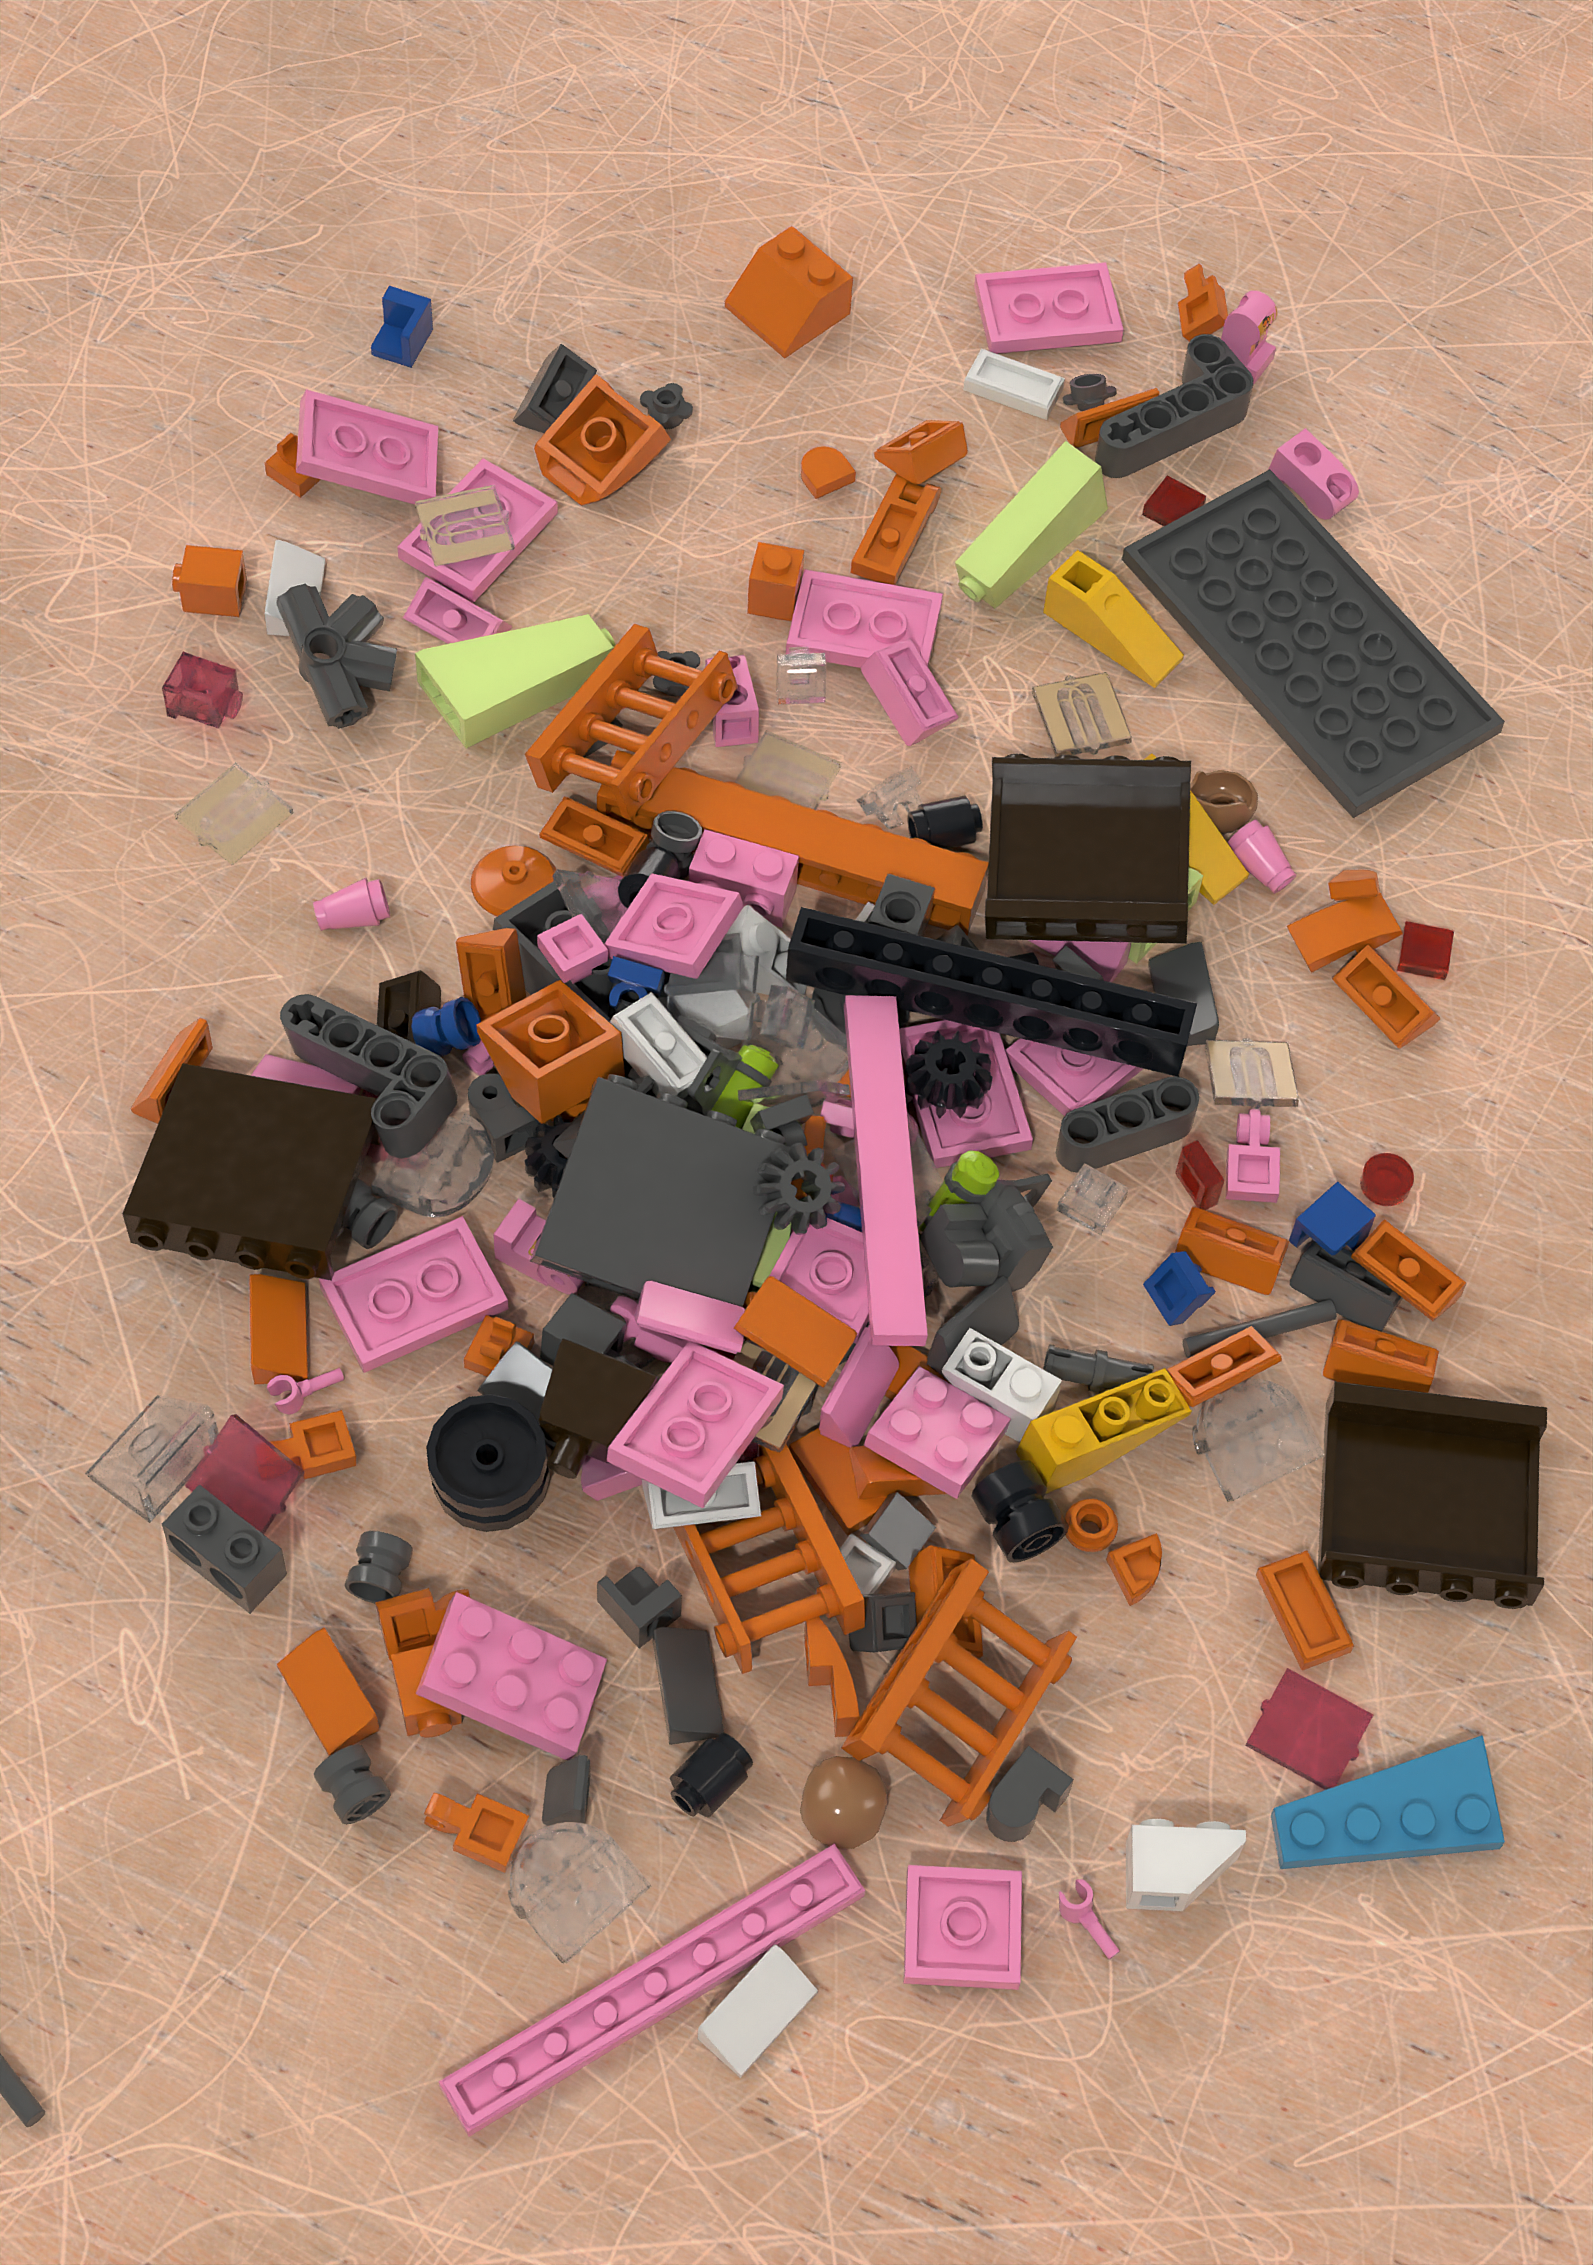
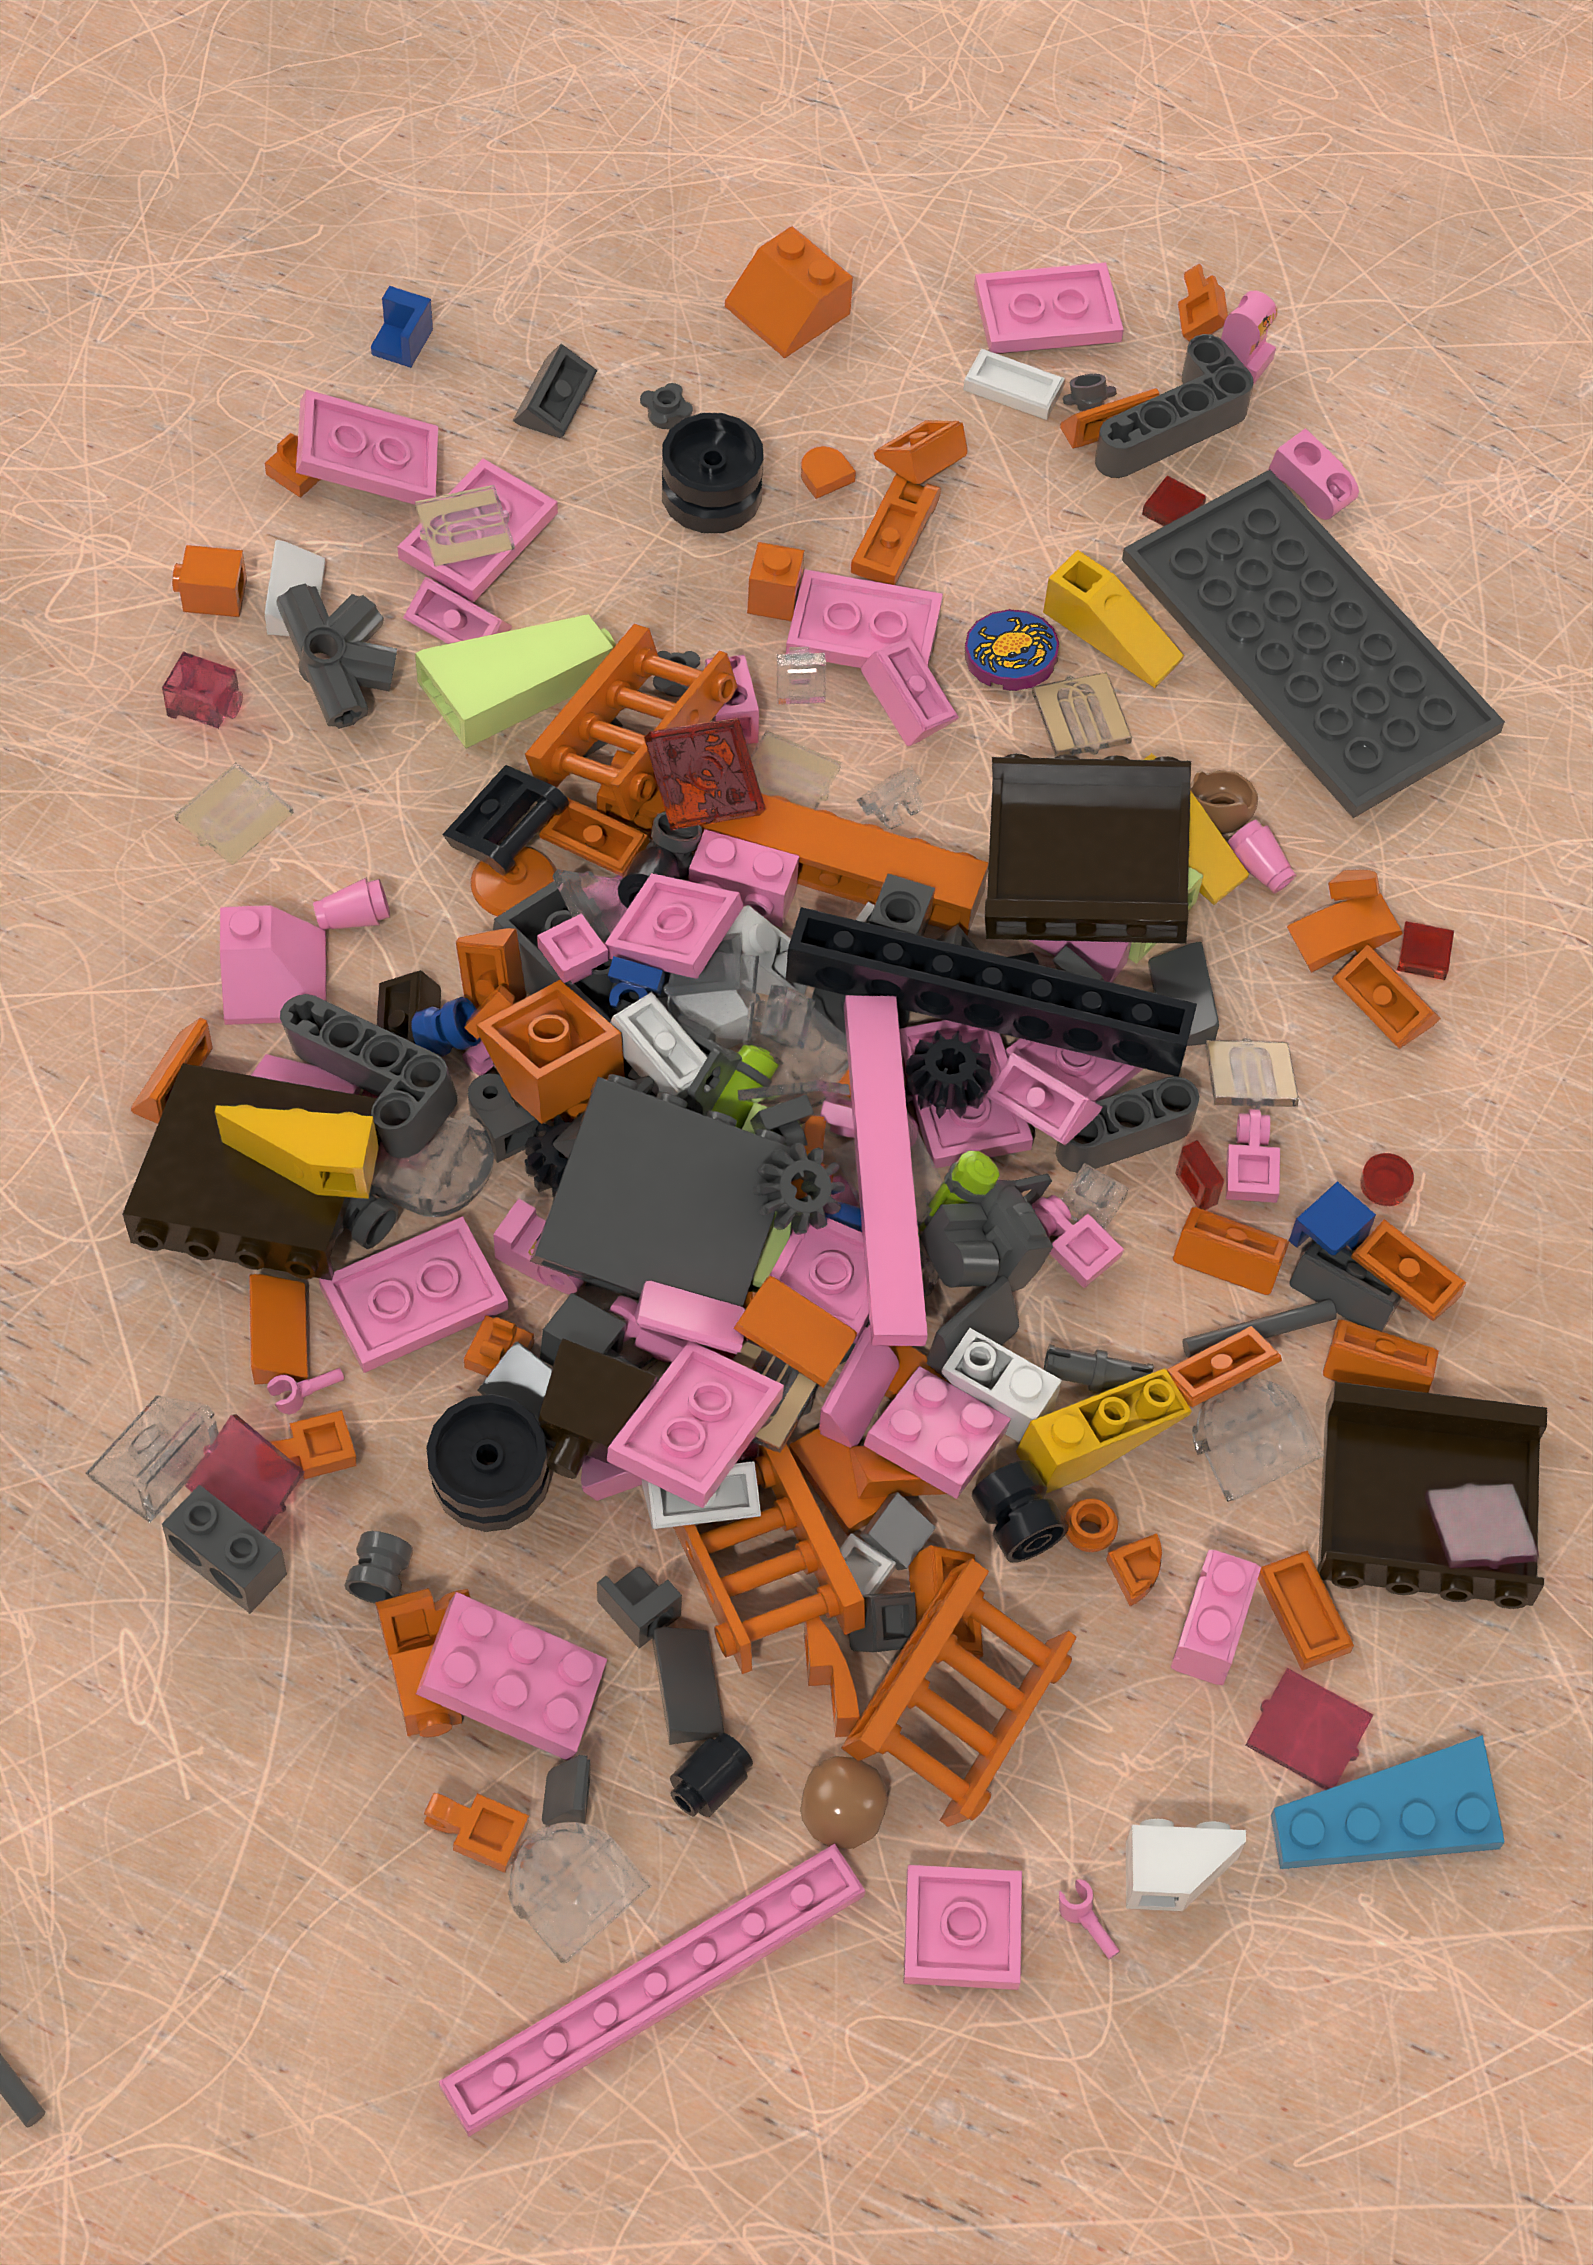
orange slope [277,1628,379,1756] -> none
dark grey wheel [314,1744,391,1825] -> none
orange slope [534,374,671,506] -> none
white slope [697,1944,818,2078] -> none
black brick [907,795,983,849] -> none
yellowish green slope [955,441,1108,609] -> none
dark grey leg [986,1746,1074,1842] -> none
blue tile [1143,1251,1216,1326] -> none
none -> yellow slope [215,1105,379,1199]
none -> bright pink slope [220,905,326,1025]
none -> black plate [442,765,569,876]
none -> orange tile [464,984,515,1040]
none -> clear red tile [644,718,766,830]
none -> black wheel [662,413,764,533]
none -> tile [965,609,1059,691]
none -> bright pink slope [986,1052,1103,1145]
none -> bright pink plate [1032,1195,1124,1288]
none -> bright pink brick [1171,1550,1261,1685]
none -> clear pink piece [1425,1483,1539,1569]

